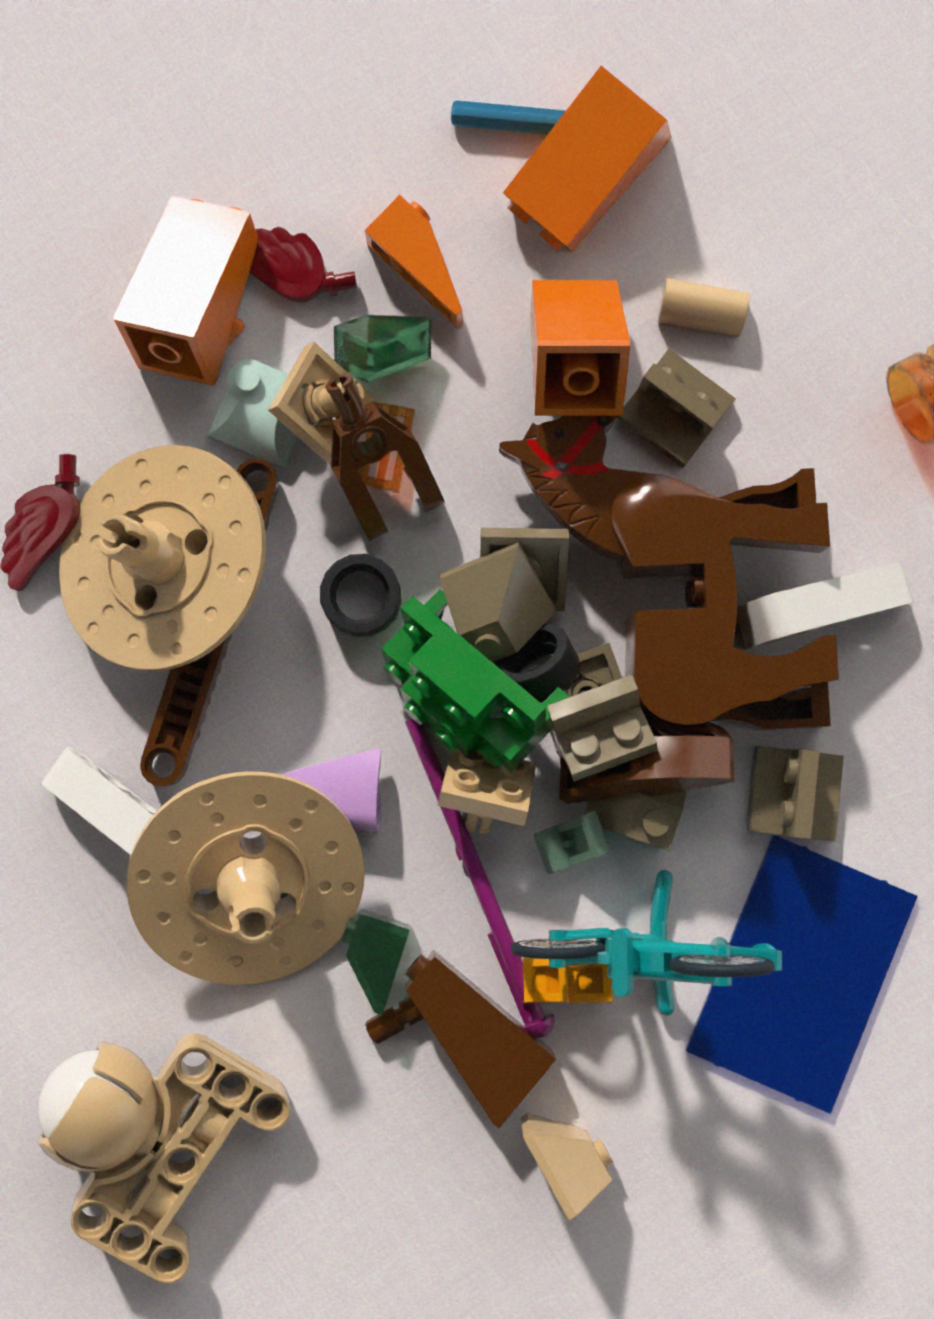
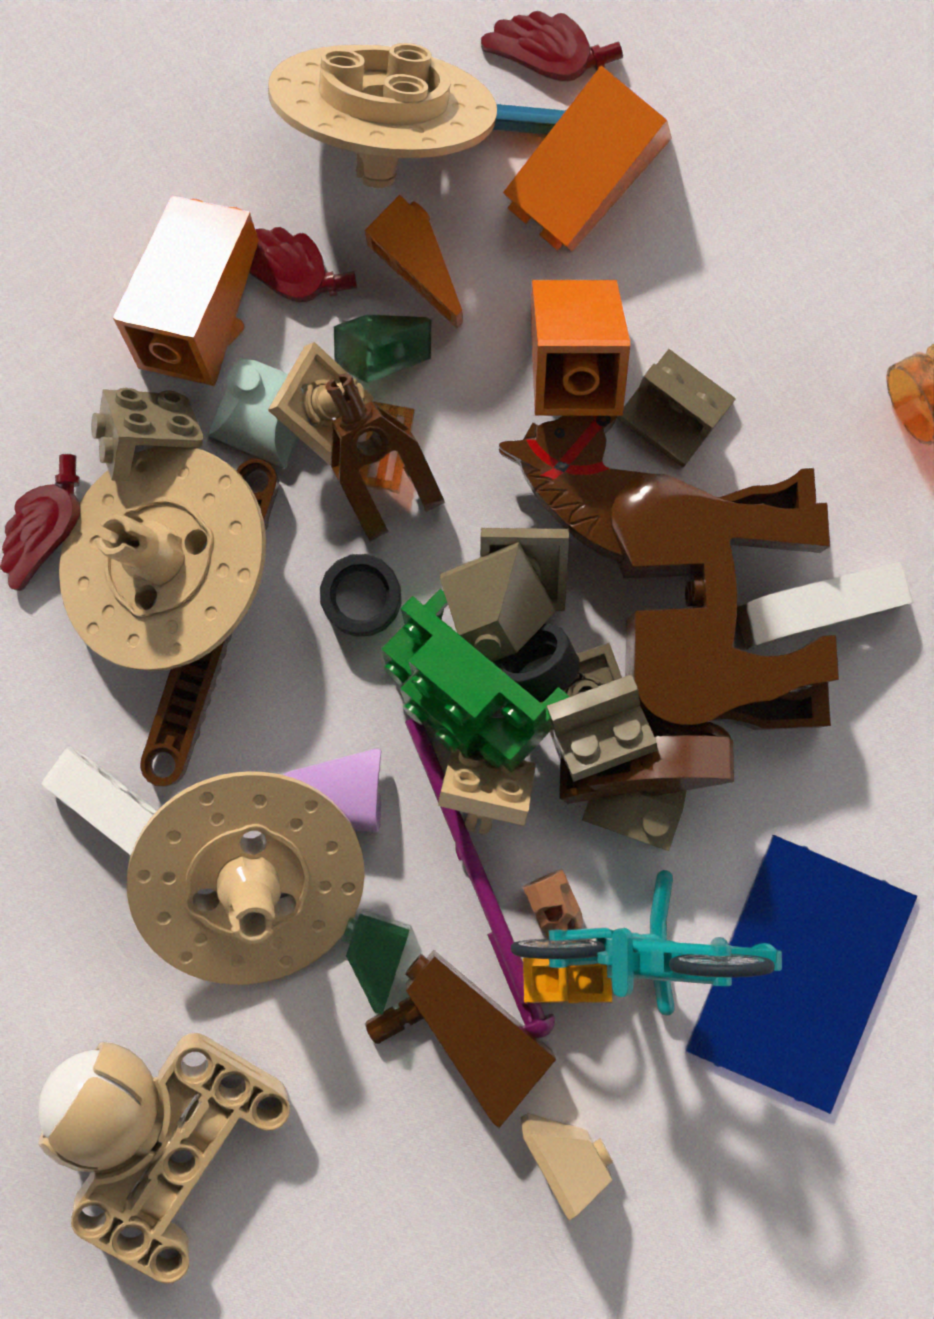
sand green bracket [533,811,611,874] -> none
tan brick [657,278,750,337] -> none
dark tan bracket [747,746,844,842] -> none
none -> dark tan bracket [91,388,204,481]
none -> tan piece [268,43,497,188]
none -> dark red animal [481,11,623,81]
none -> nougat rock [522,869,583,937]

